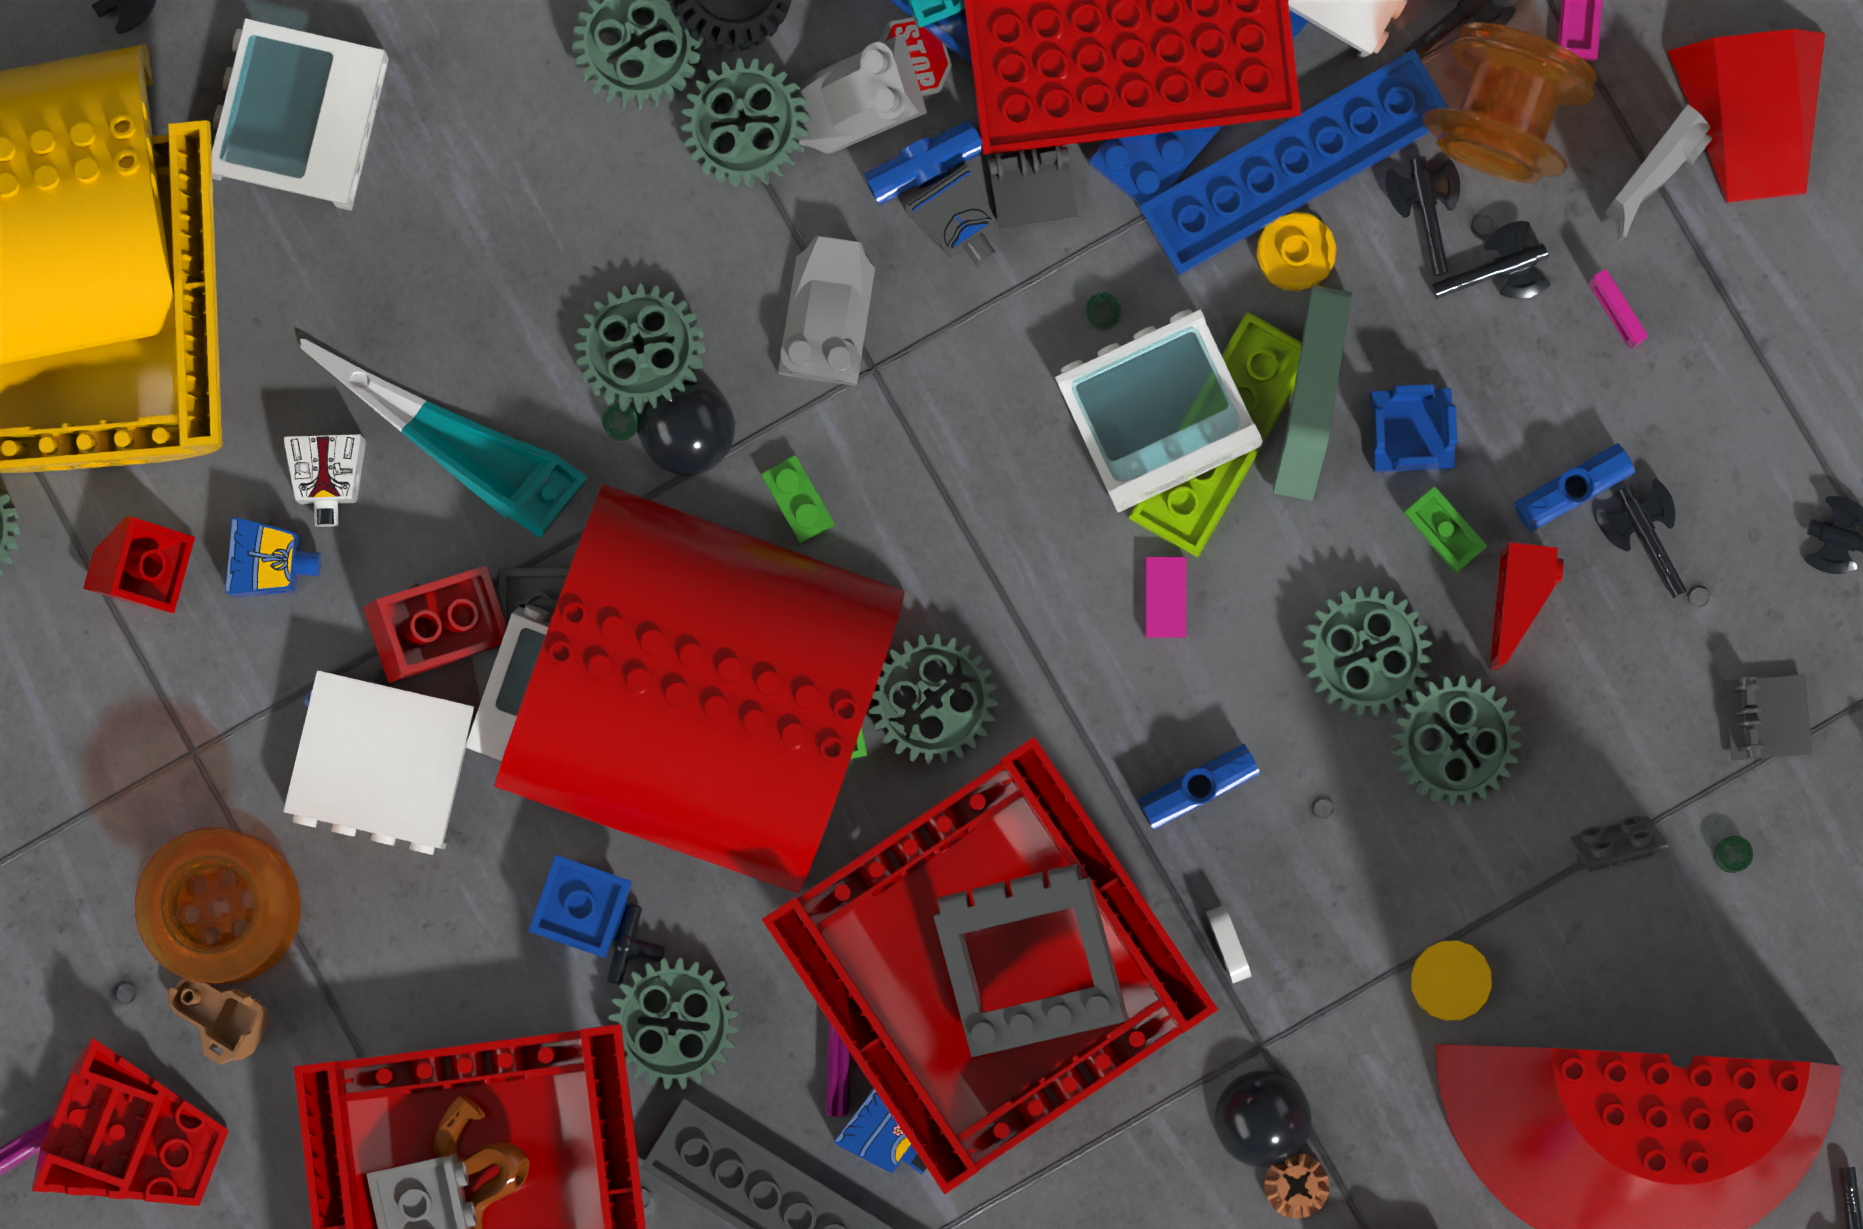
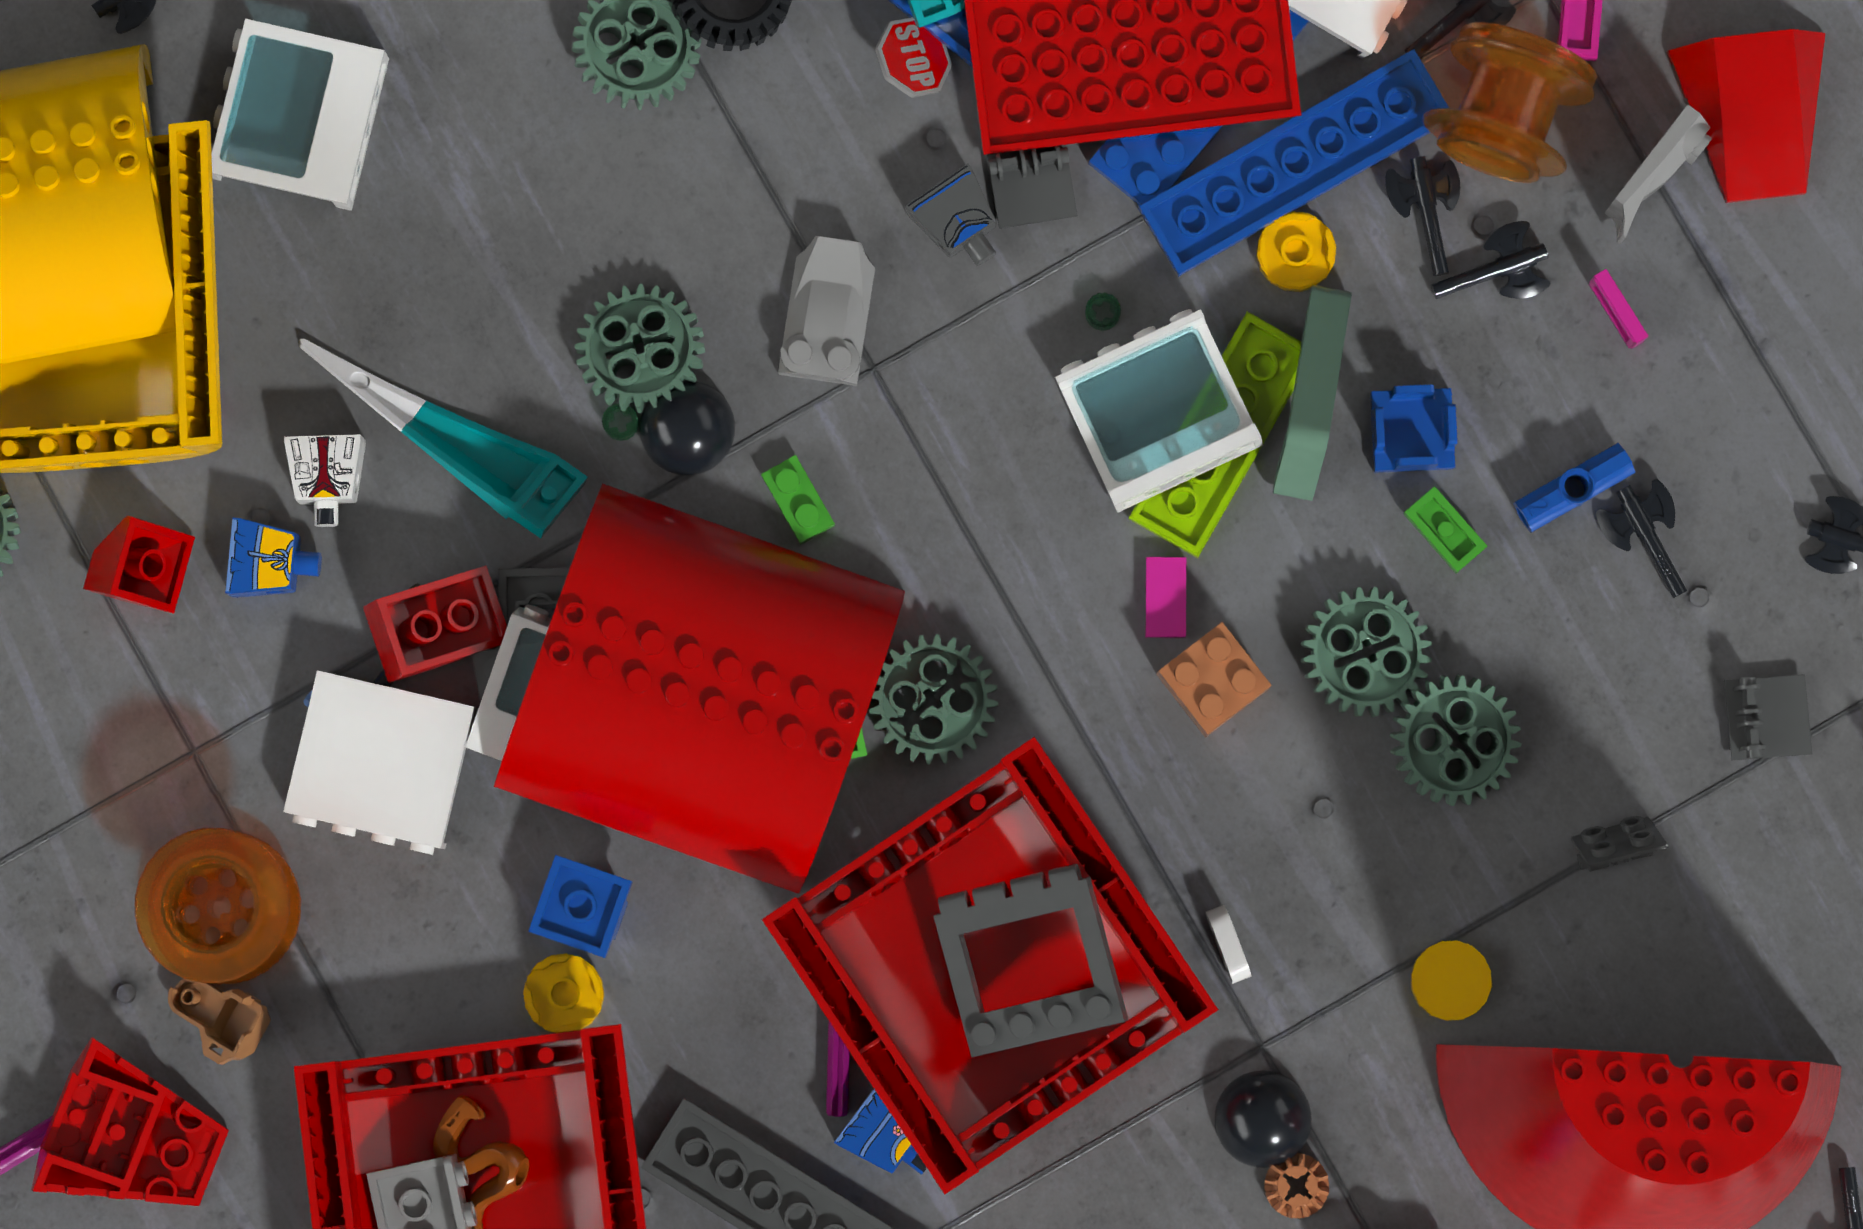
black piece [607,904,665,985] -> none
sand green gear [608,958,740,1089] -> none
sand green gear [681,58,810,188] -> none
light grey slope [794,37,927,154] -> none
blue piece [863,120,983,206] -> none
blue piece [1137,743,1261,831] -> none
red slope [1489,542,1564,671] -> none
clear green bush [1714,836,1753,873] -> none
none -> yellow tile [523,953,605,1033]
none -> nougat brick [1156,622,1272,738]

